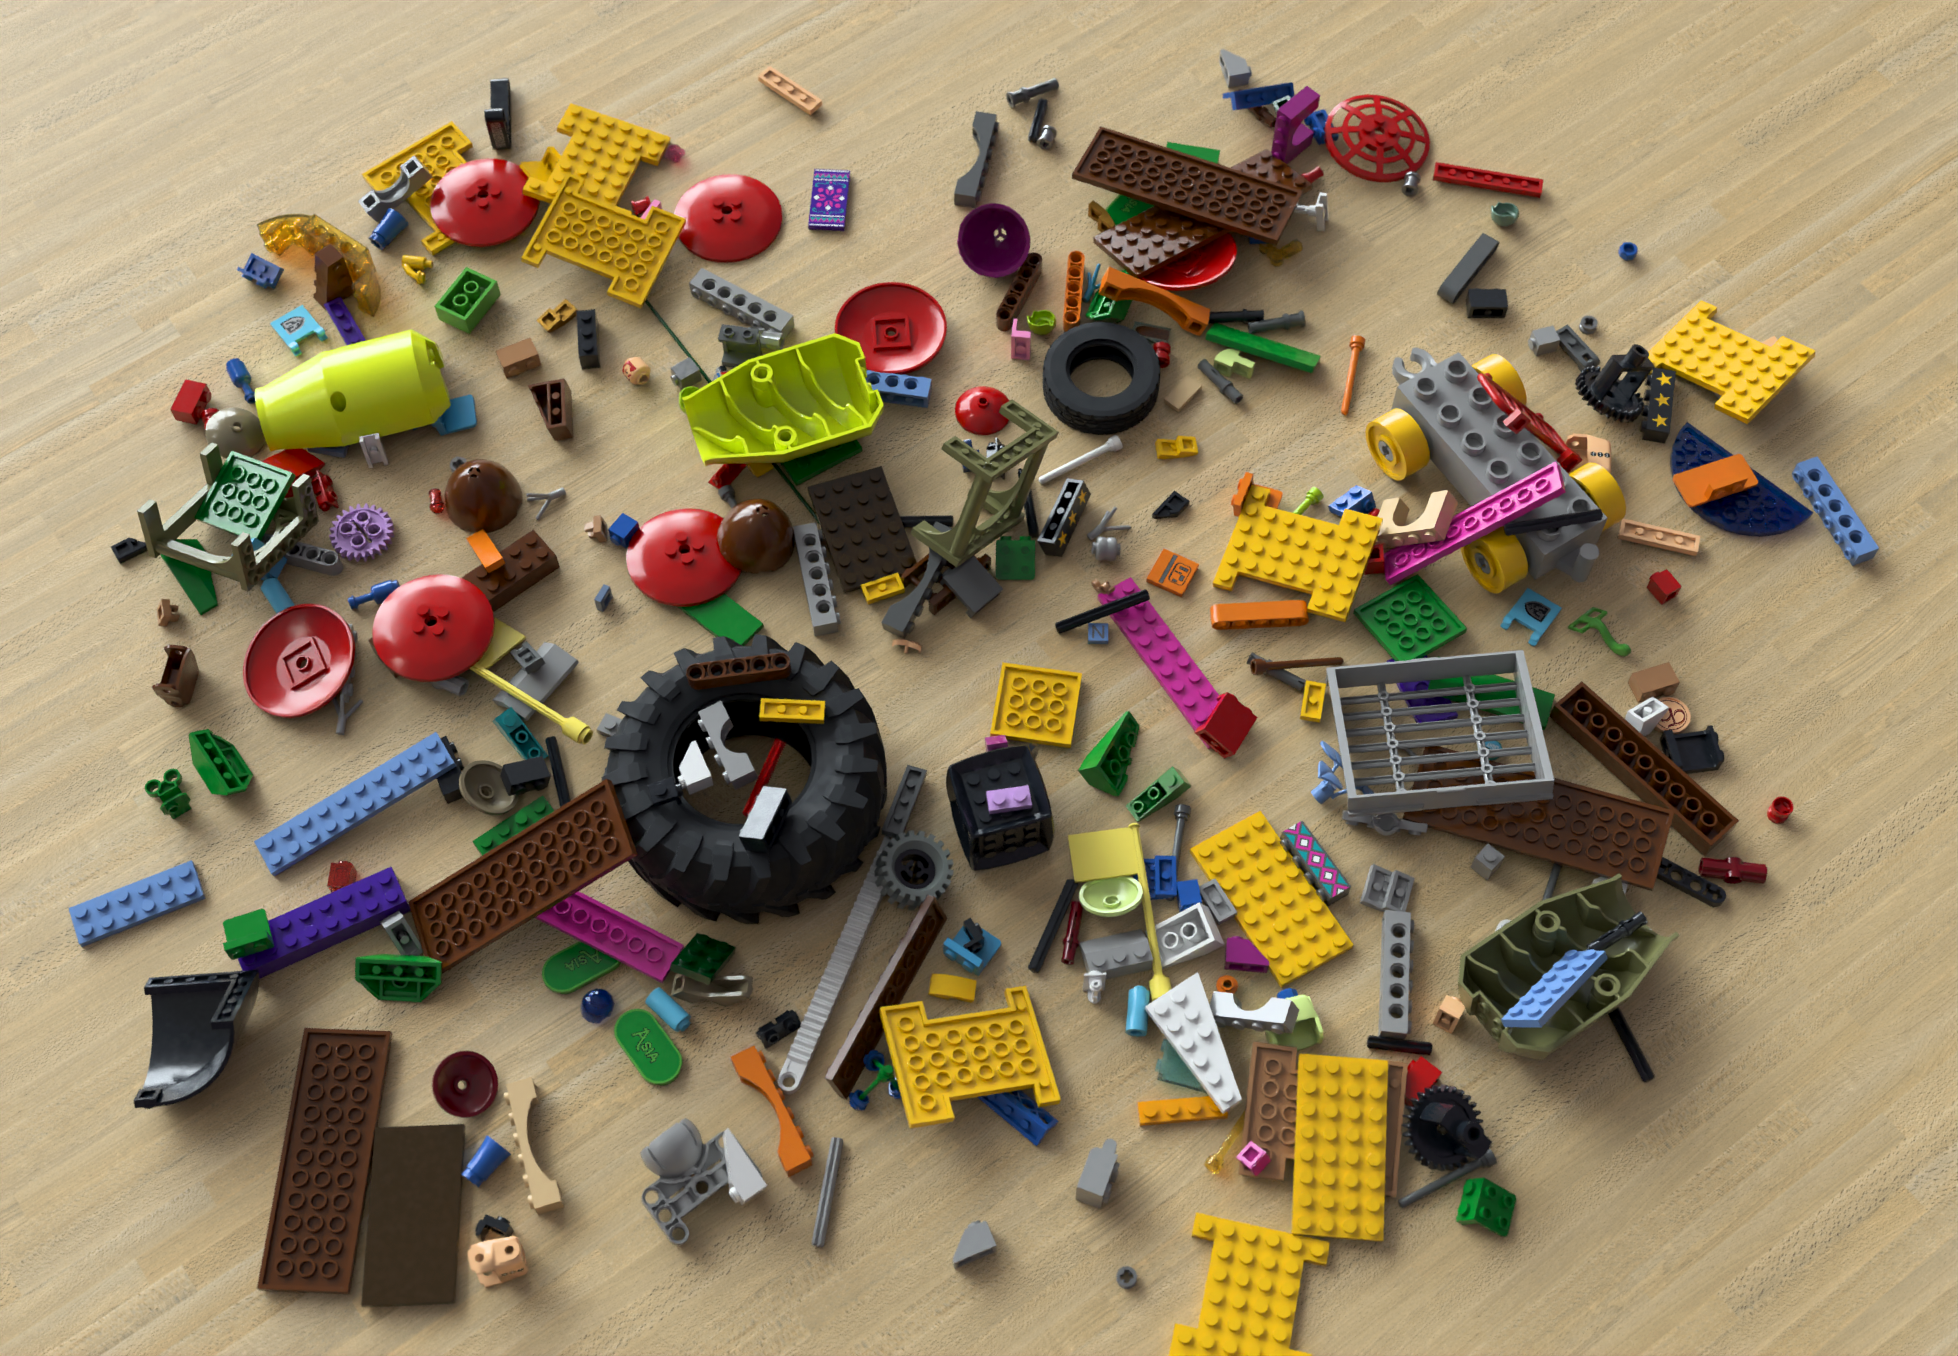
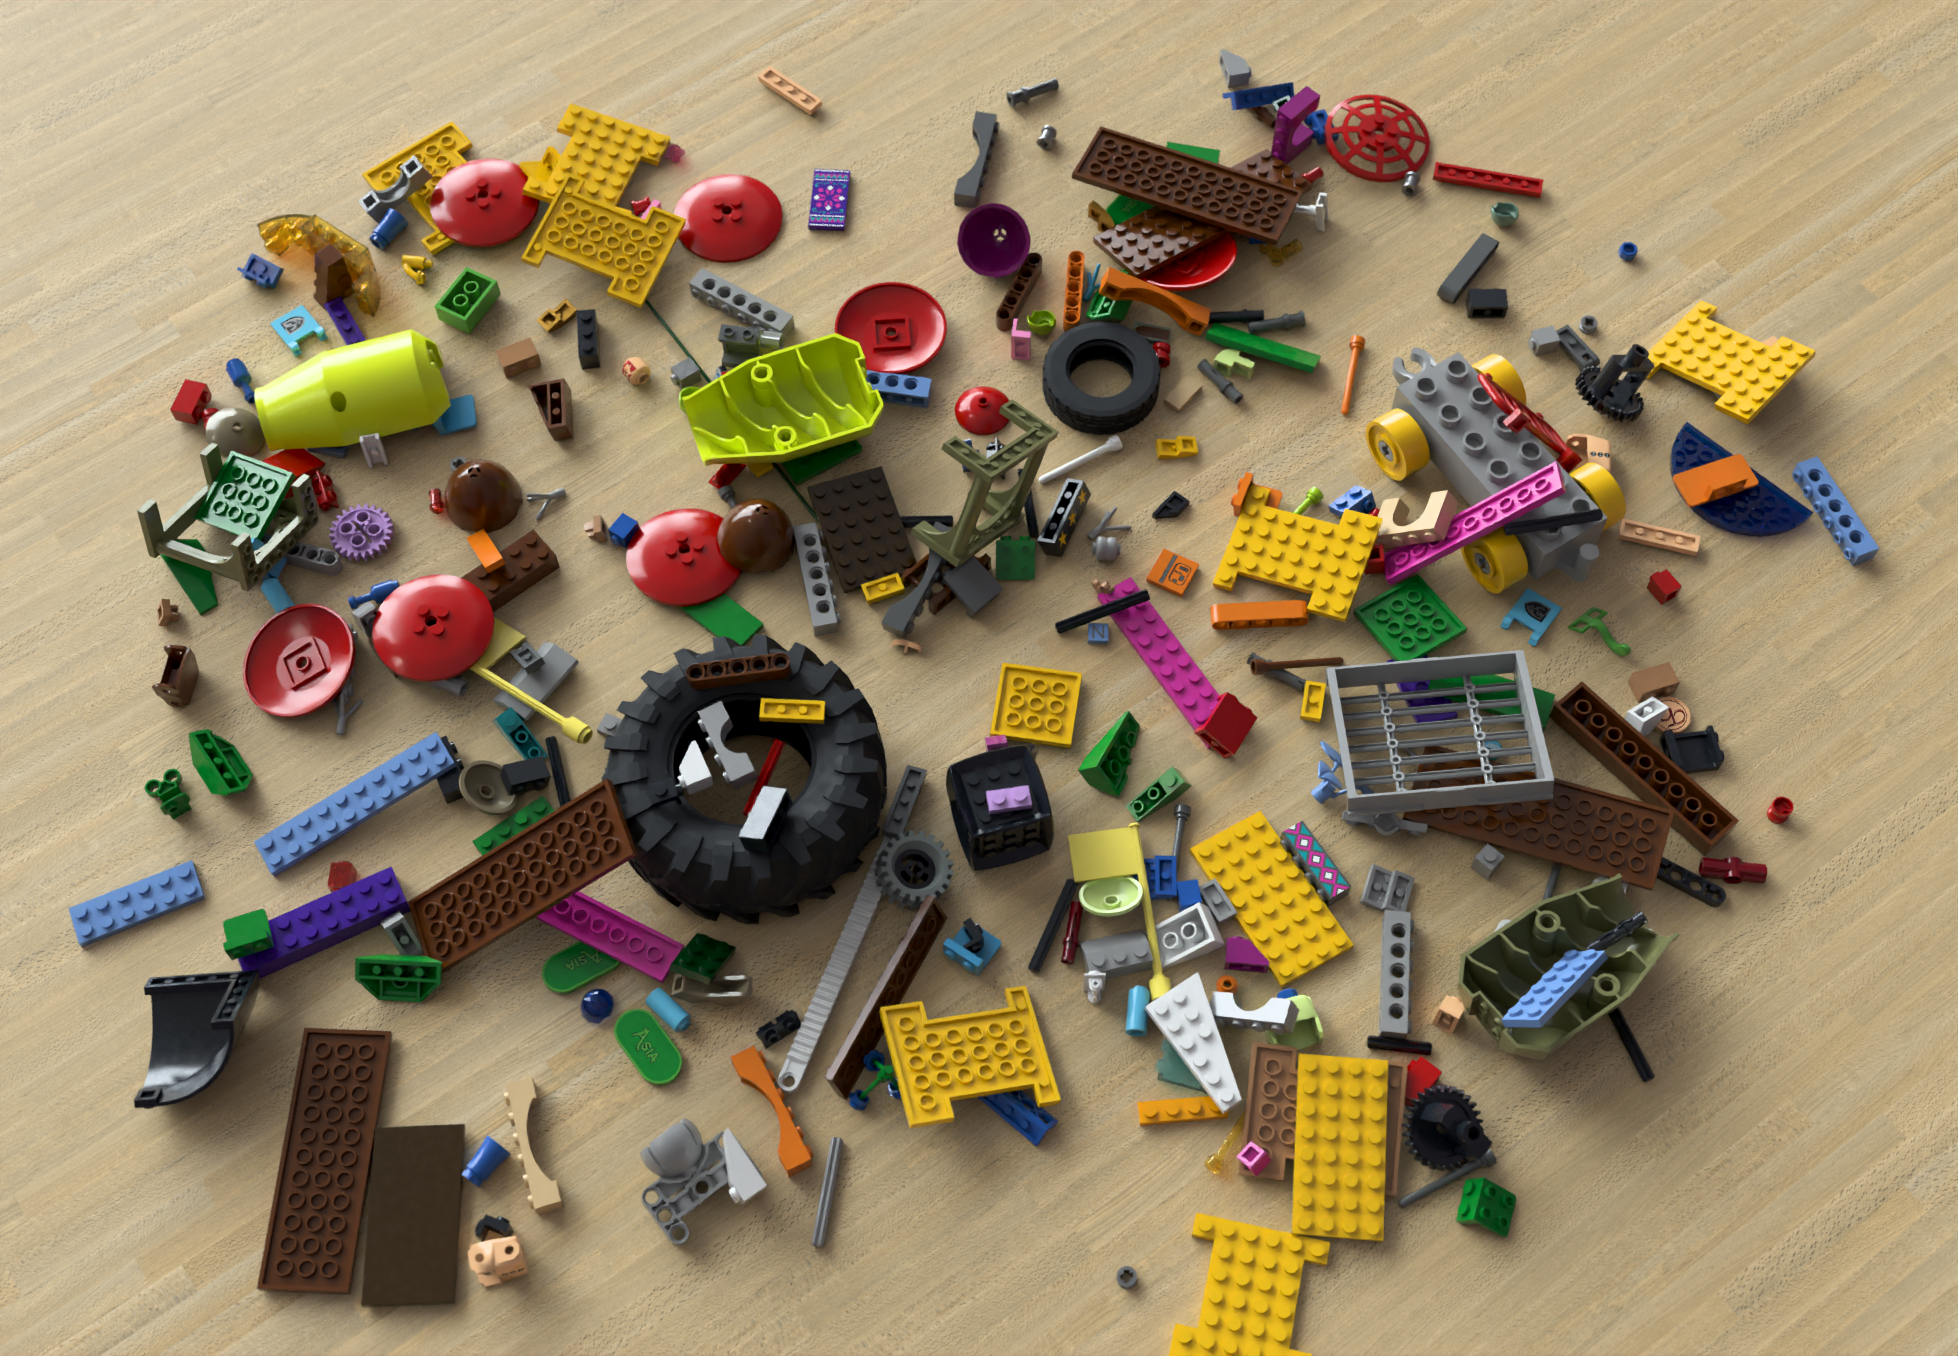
black tile [111,538,148,564] -> none
dark red dish [432,1051,498,1118] -> none
black beam [484,78,512,150] -> none
sand blue tile [594,584,613,612] -> none
yellow slope [928,974,977,1003] -> none
light grey slope [953,1221,997,1269] -> none
black axle [1028,98,1048,143] -> none
light grey hinge [1075,1138,1120,1209] -> none
black brick [1640,368,1676,444] -> none
none -> light grey slope [351,602,378,638]

